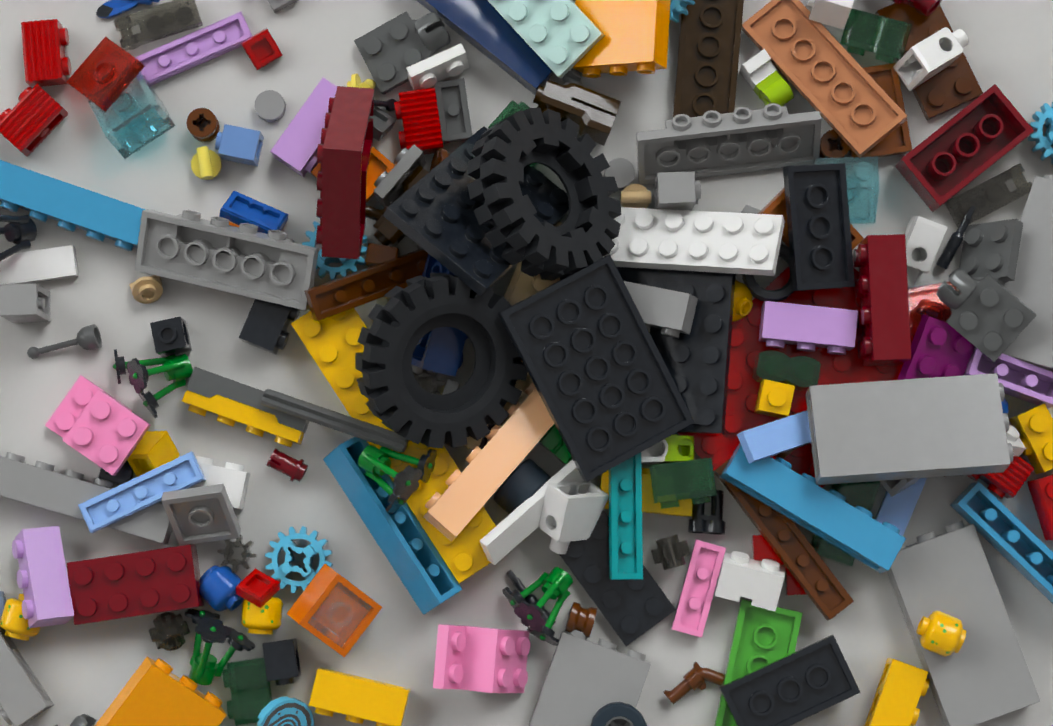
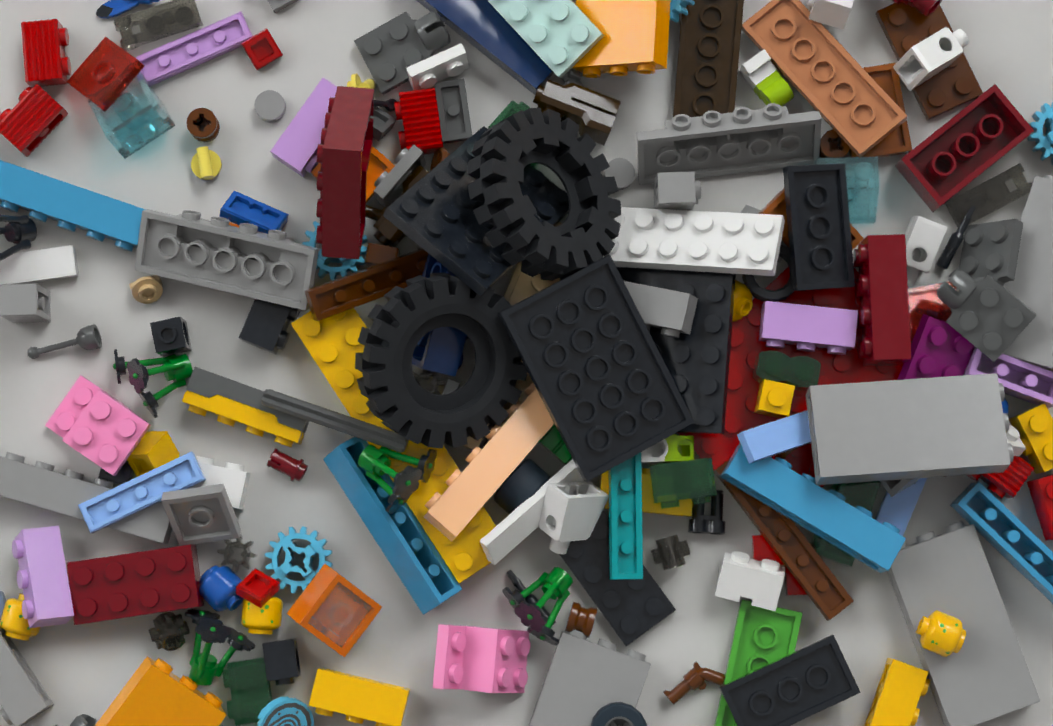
medium blue brick [215,124,264,167] -> none
tan plate [620,184,651,208] -> none
bright pink plate [671,539,726,638] -> none
clear green brick [840,9,912,64] -> none

